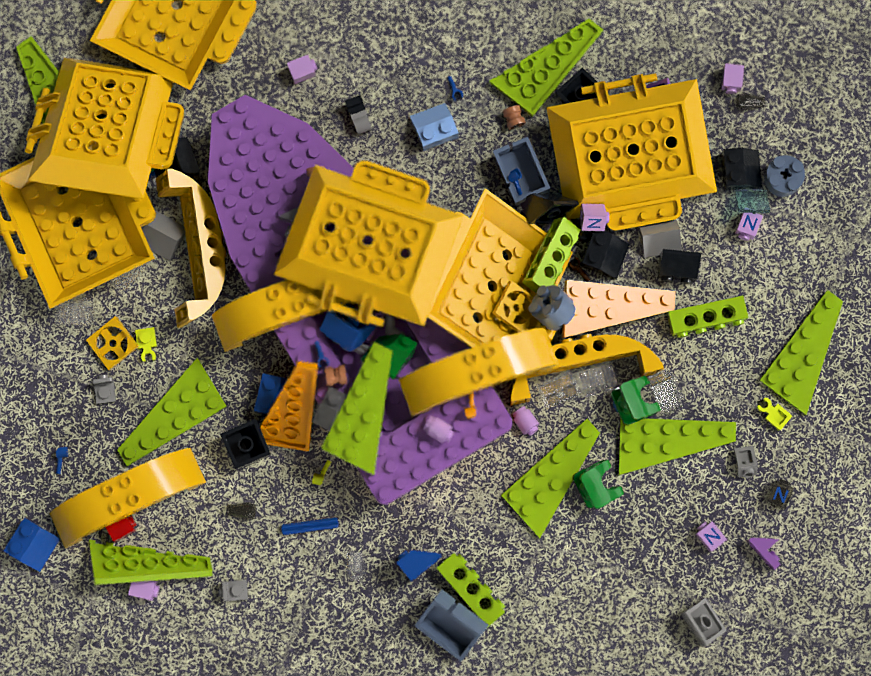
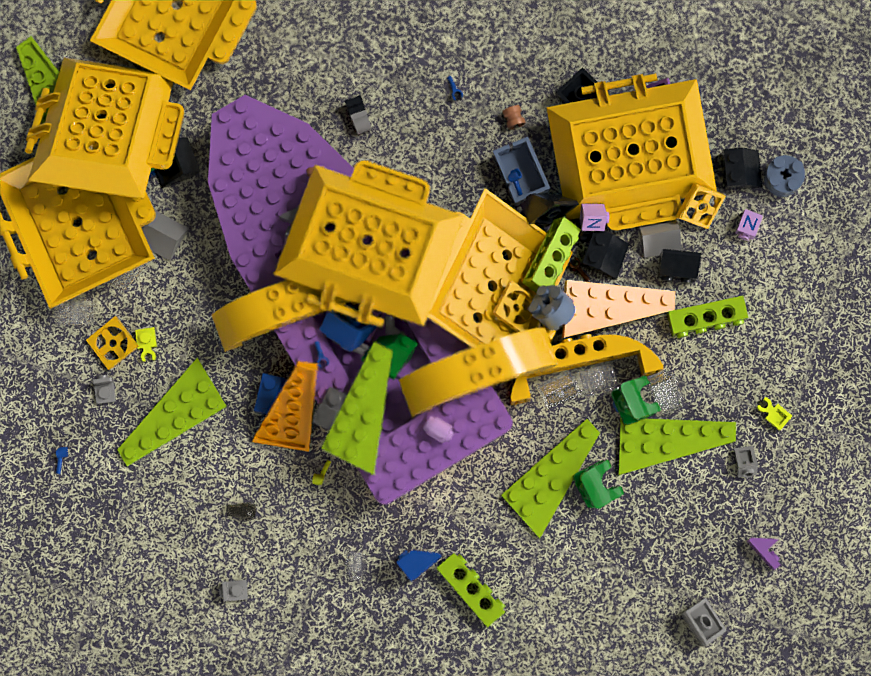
blue slope [3,518,60,572] -> none
yellow slope [49,448,206,548] -> none
lime wing [89,539,213,585] -> none
red brick [106,515,137,543] -> none
lavender brick [128,581,160,601] -> none
yellow slope [156,169,226,328] -> none
black slope [220,419,271,471] -> none
blue axle [281,517,339,535] -> none
lavender brick [287,55,317,84] -> none
nougat wheel [325,364,347,387] -> none
light blue slope [410,103,459,151] -> none
sand blue piece [415,590,489,662] -> none
light orange hand [464,393,476,419] -> none
lime wing [489,19,603,117] -> none
lavender brick [512,406,539,436] -> none
lavender brick [695,521,727,552] -> none
lavender brick [721,64,744,94] -> none
clear light blue piece [735,188,770,214] -> none
clear smoke cone [736,92,765,111] -> none
lime wing [759,290,843,416] -> none
clear smoke brick [765,479,794,510] -> none
none -> yellow piece [676,183,726,229]

